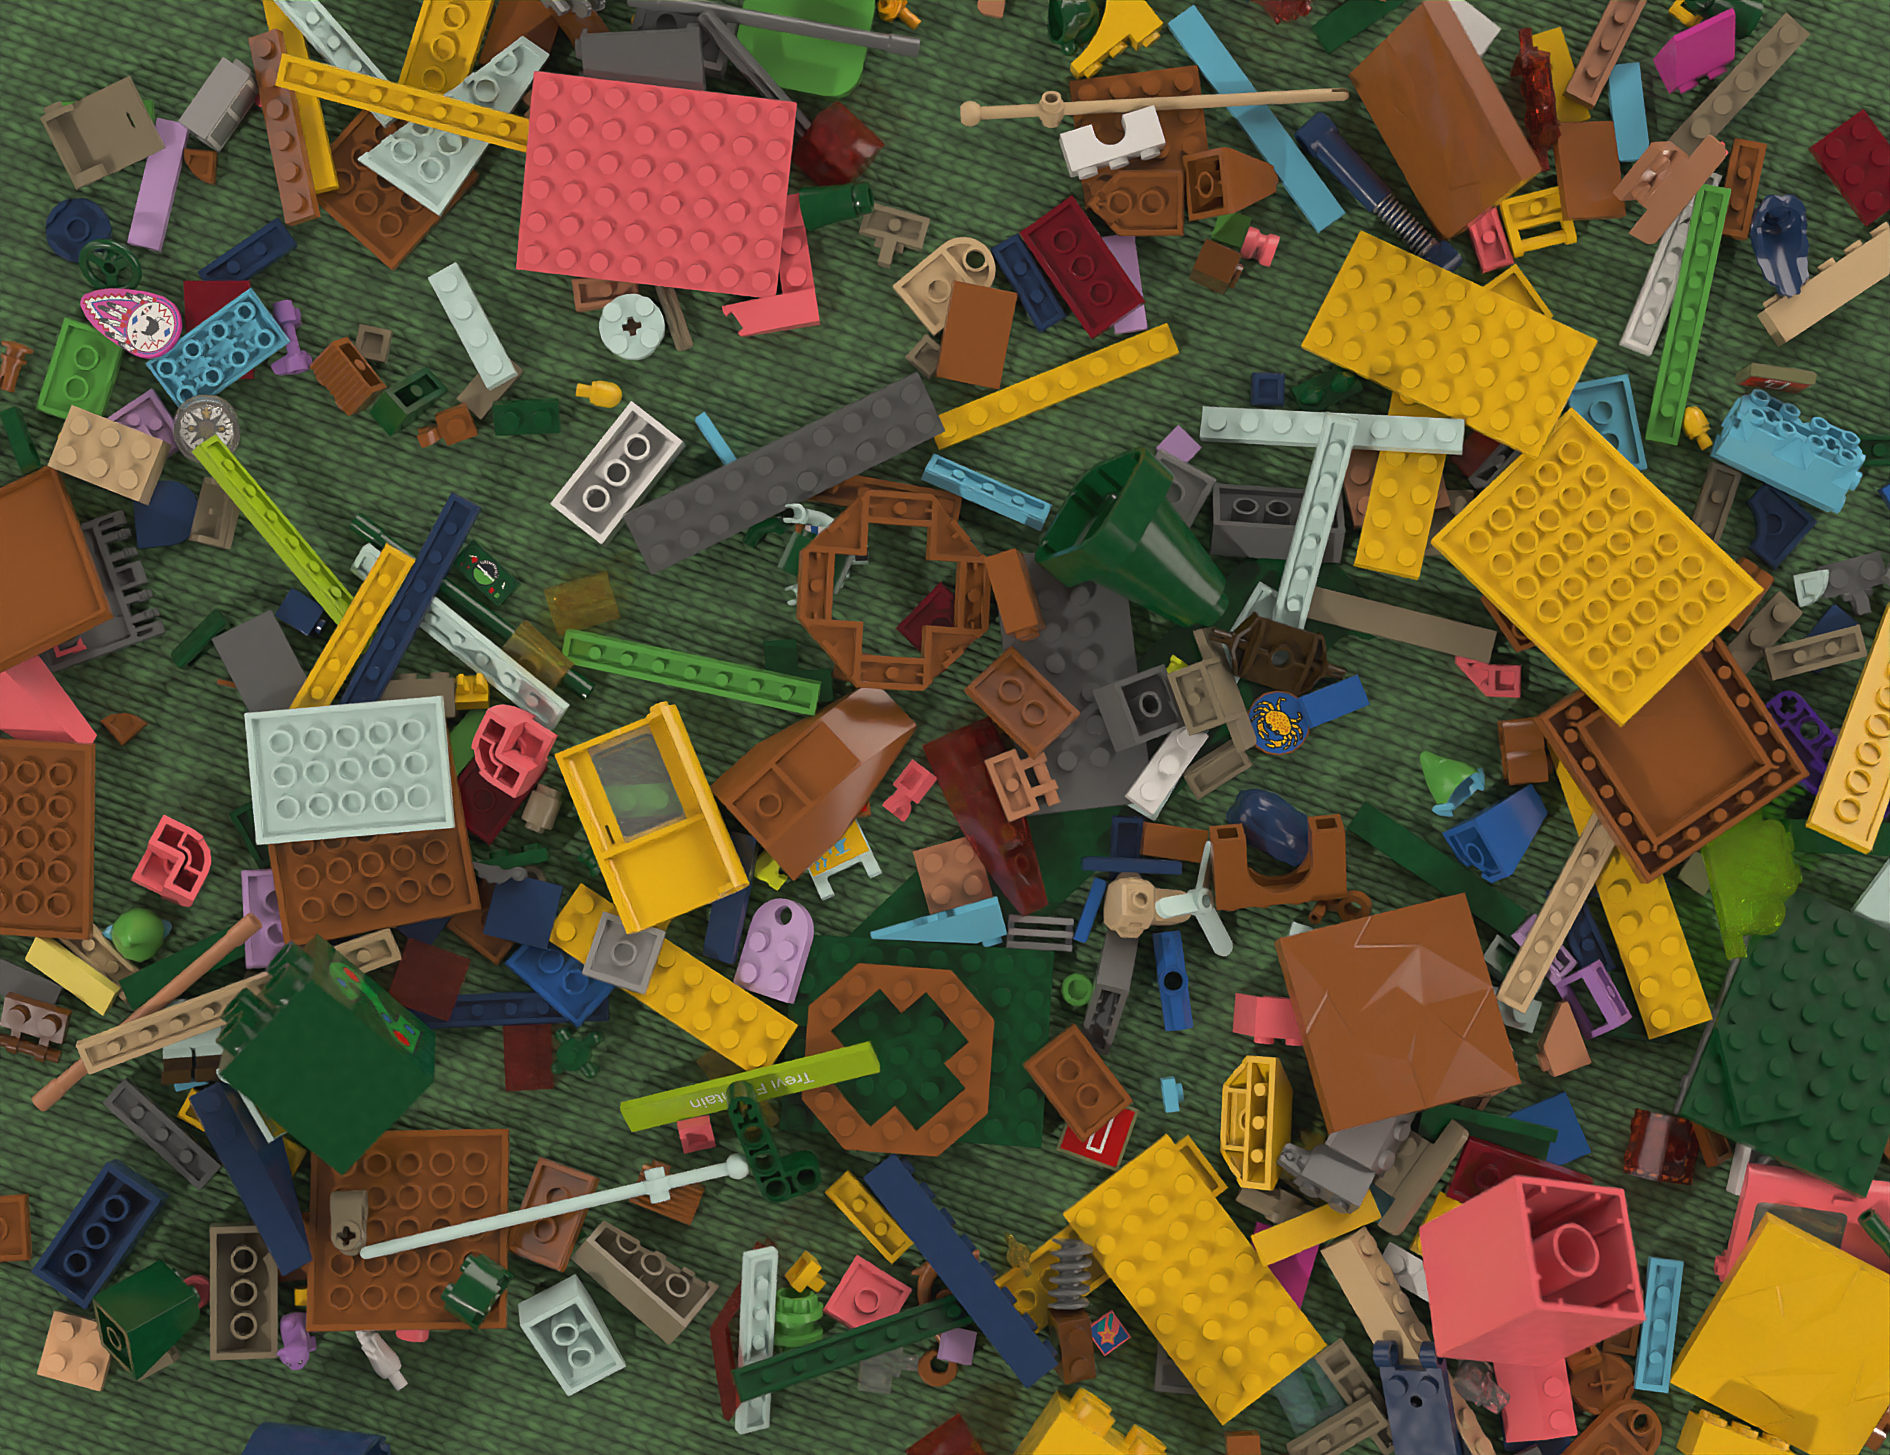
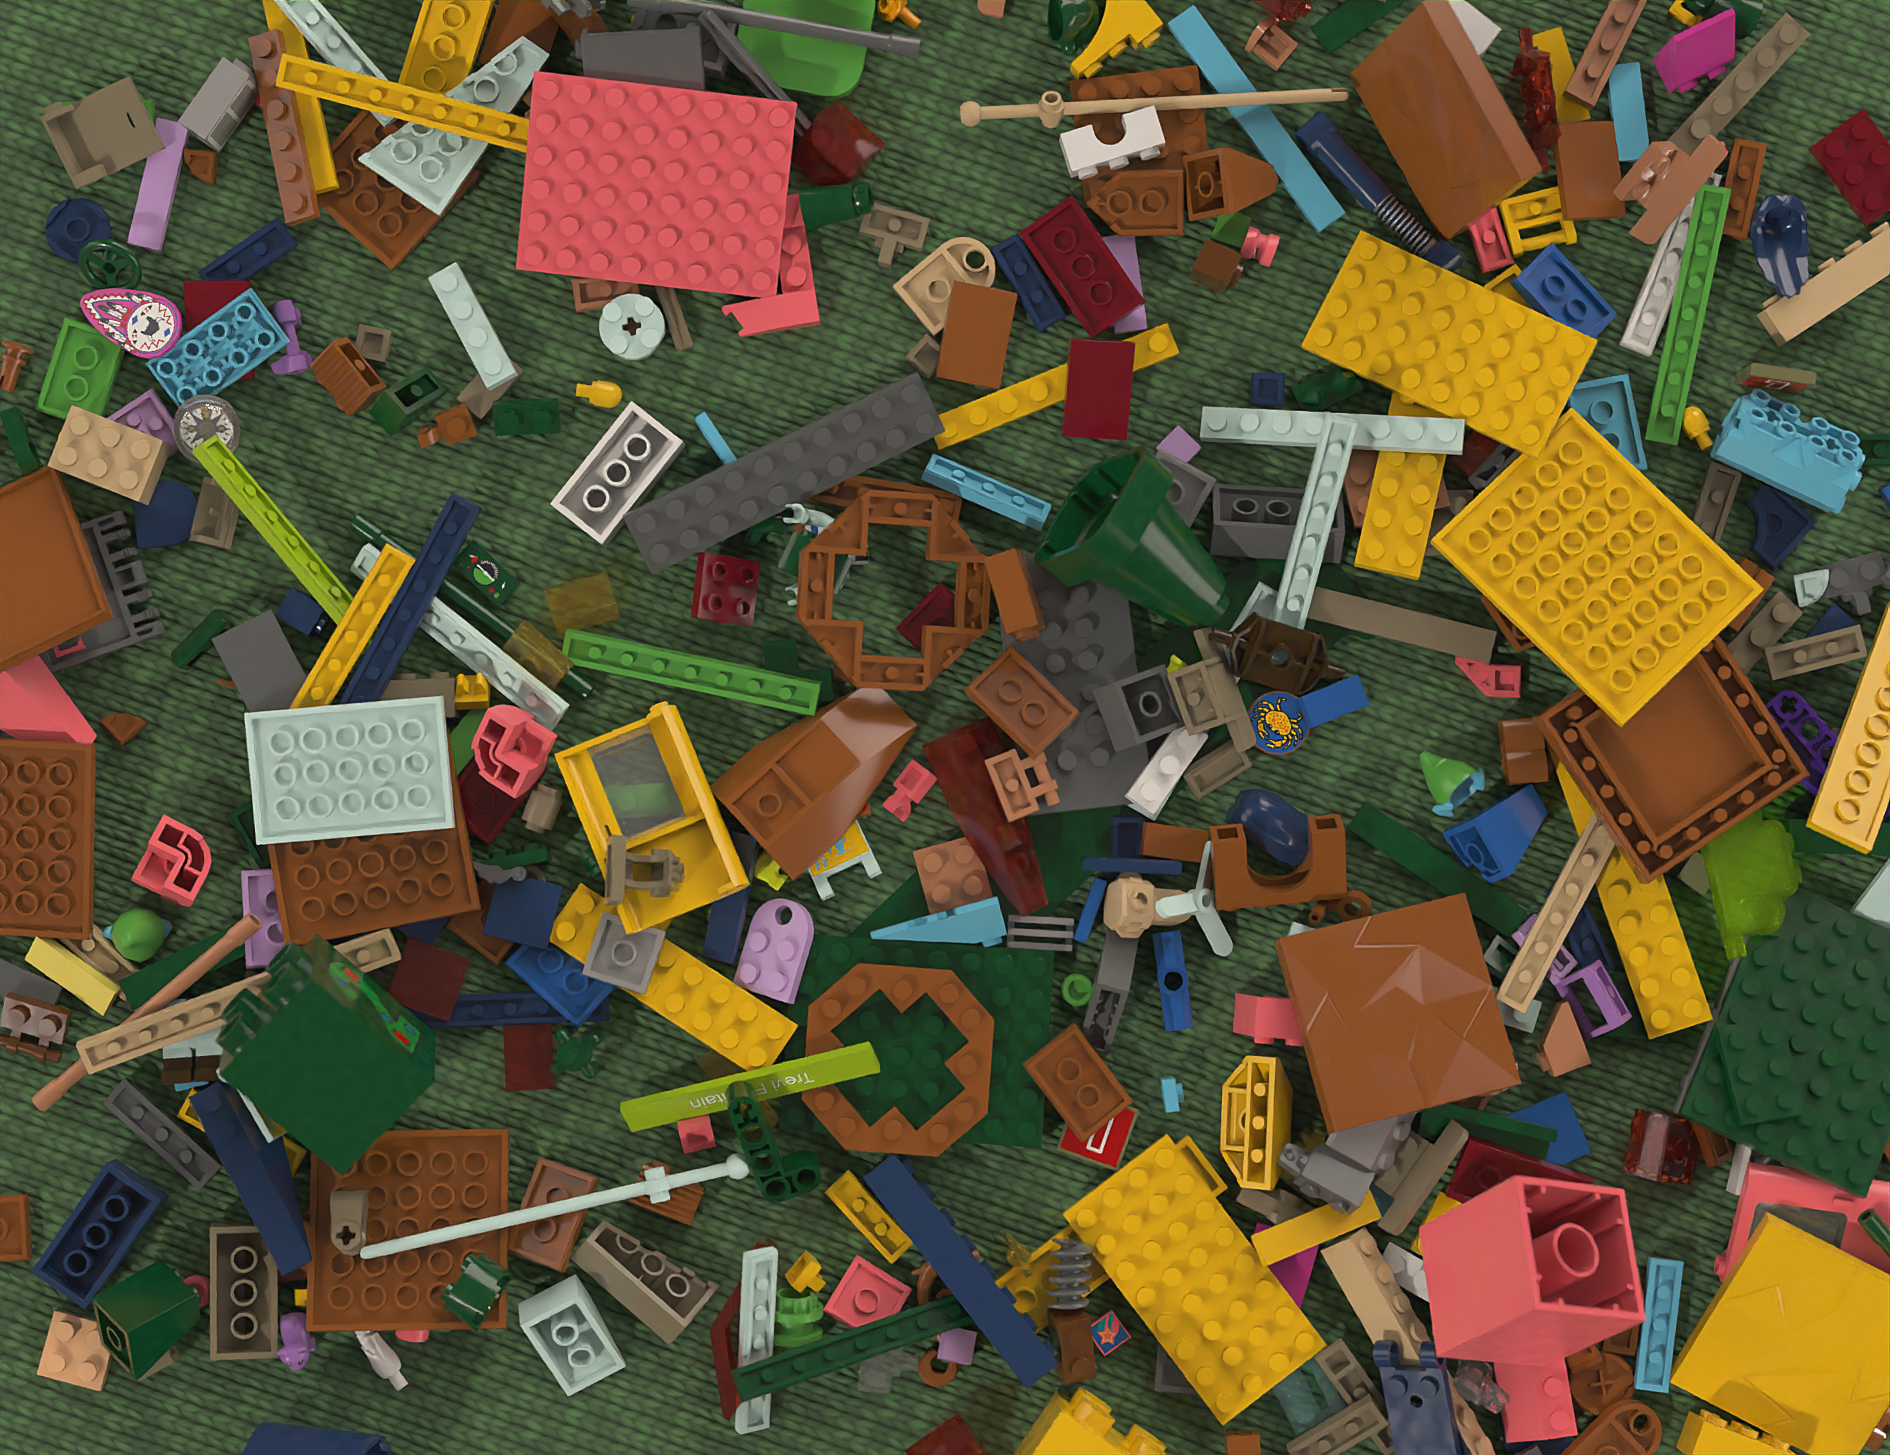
none -> dark tan tile [605,835,684,906]
none -> dark red plate [691,552,760,626]
none -> dark red tile [1061,338,1136,440]
none -> nougat tile [1245,18,1298,72]
none -> blue plate [1510,243,1617,338]

